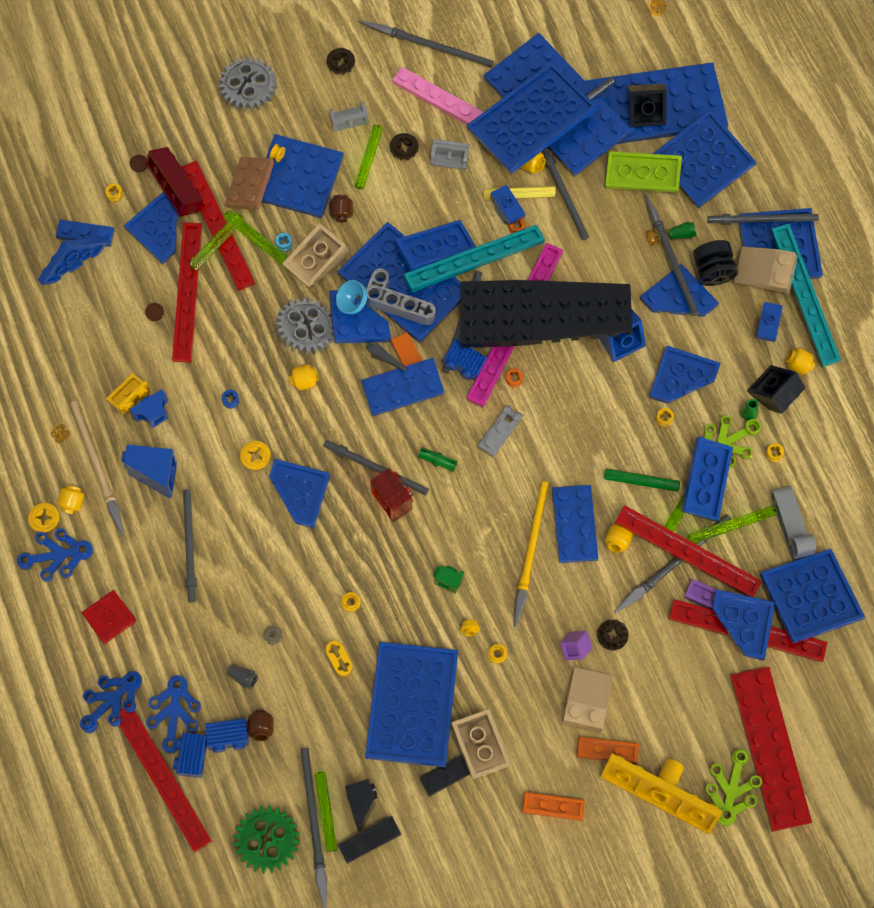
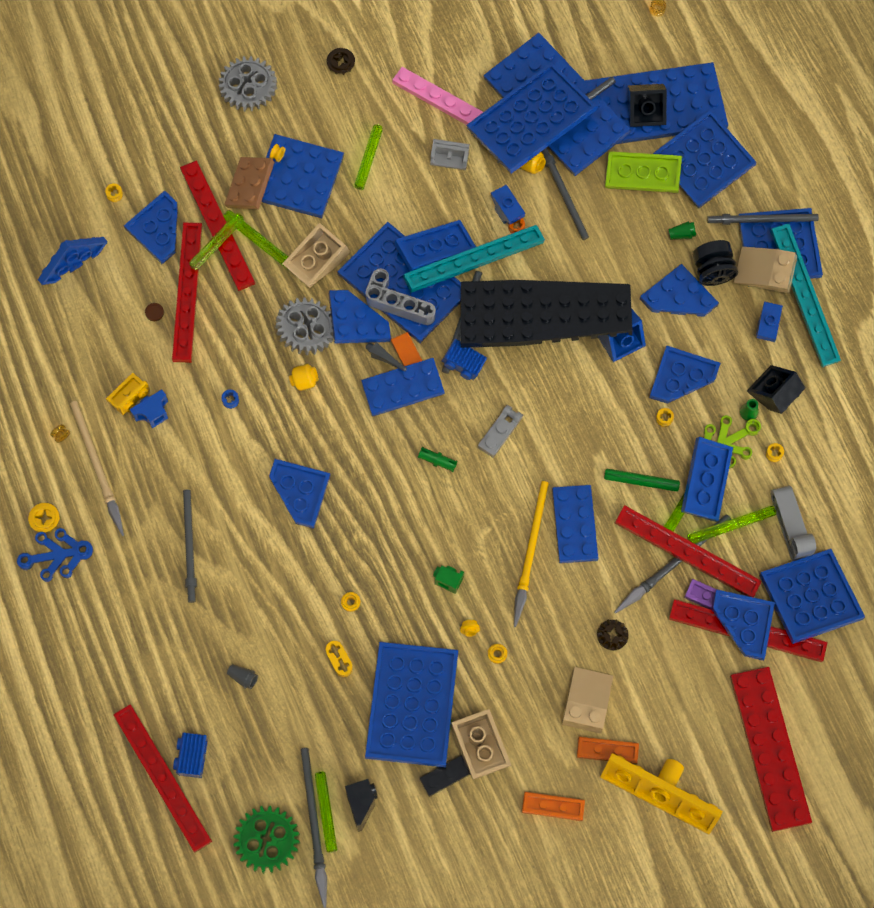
blue plate [56,219,115,247] -> none
yellow head [57,485,85,514] -> none
blue plant [80,671,142,733] -> none
red tile [81,590,137,645] -> none
blue slope [122,445,177,498] -> none
reddish brown piece [130,155,147,172] -> none
dark red brick [145,147,203,216] -> none
blue plant [146,675,201,754] -> none
blue brick [205,718,249,753] -> none
yellow gear [240,441,271,471] -> none
reddish brown head [247,710,274,741] -> none
dark tan plate [263,626,283,645] -> none
medium azure bush [275,233,292,252] -> none
dark grey bar [323,440,429,496] -> none
light grey hinge [329,102,369,132] -> none
reddish brown head [329,195,353,223] -> none
medium azure piece [336,280,367,315] -> none
black plate [338,816,402,864] -> none
dark grey piece [359,20,494,68] -> none
clear red brick [370,468,413,523] -> none
dark brown gear [390,133,419,161] -> none
dark pink plate [467,243,564,408] -> none
light yellow axle [483,186,556,200] -> none
orange bush [506,369,523,388] -> none
medium lavender panel [560,631,592,661] -> none
yellow head [605,524,633,553] -> none
dark grey piece [644,194,699,316] -> none
clear yellow bush [645,228,661,246] -> none
lime plant [705,749,762,826] -> none
yellow head [785,347,815,375] -> none

